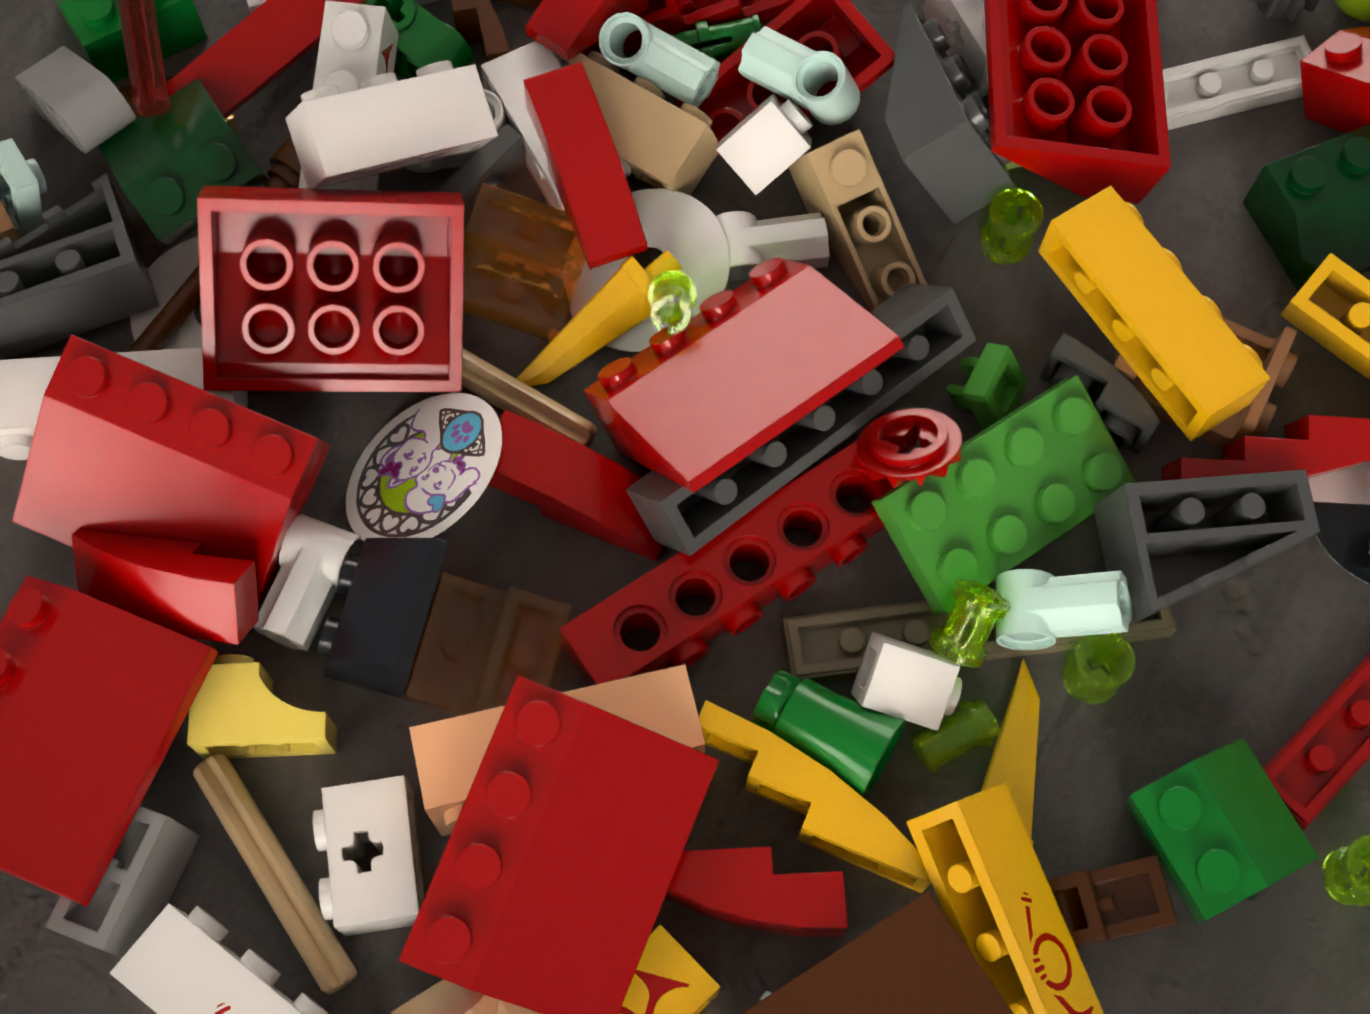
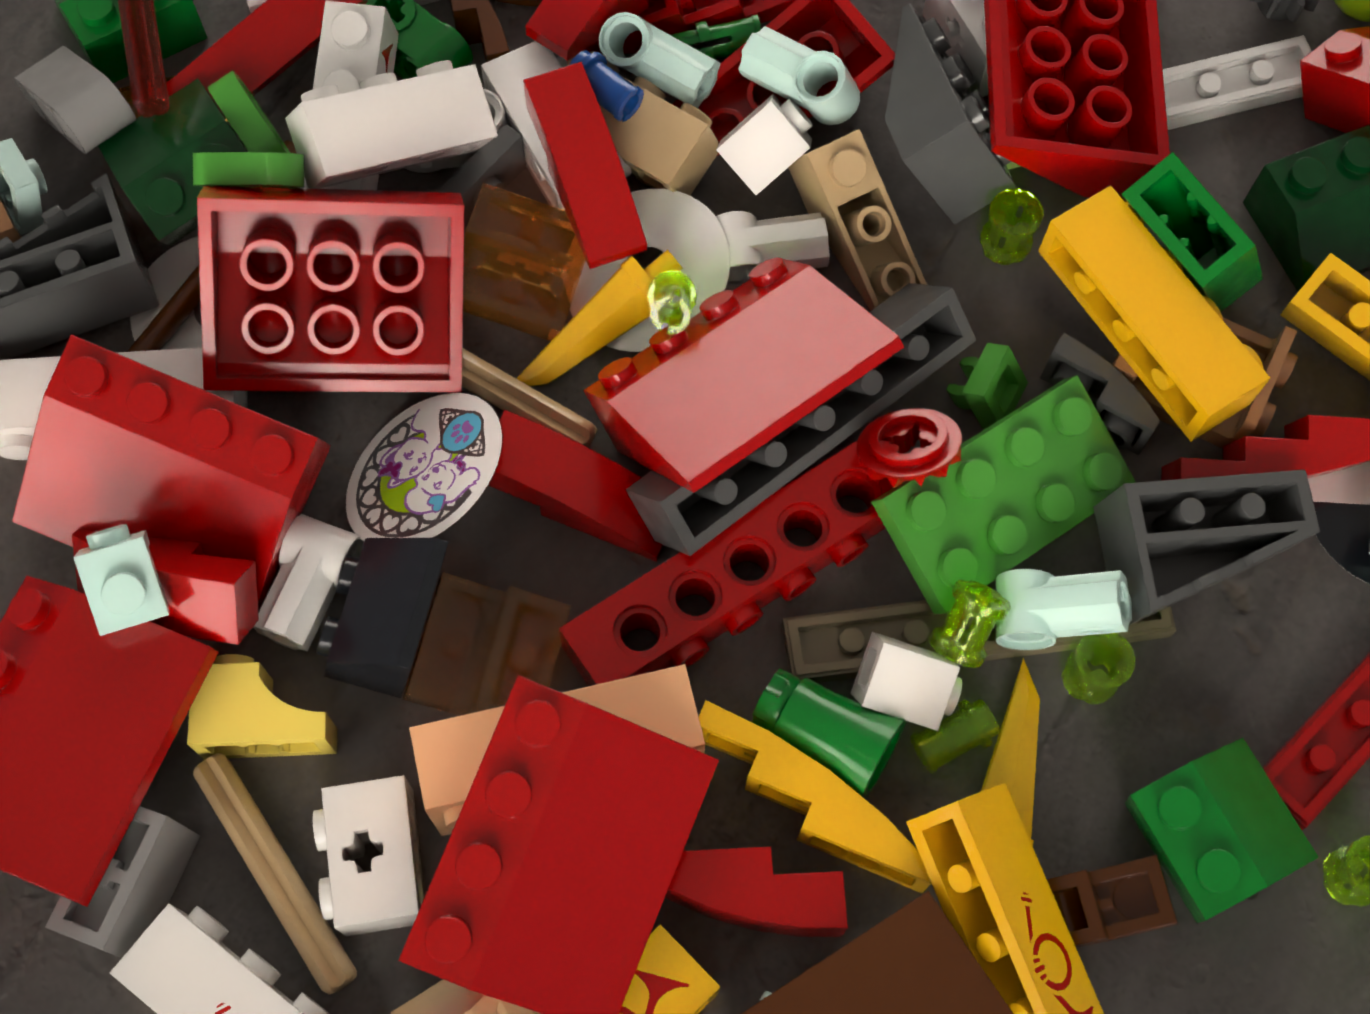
none -> light aqua bracket [73,524,170,636]
none -> bright green beam [193,152,305,188]
none -> bright green beam [208,70,290,153]
none -> blue pin [569,50,644,122]
none -> green slope [1122,152,1263,312]

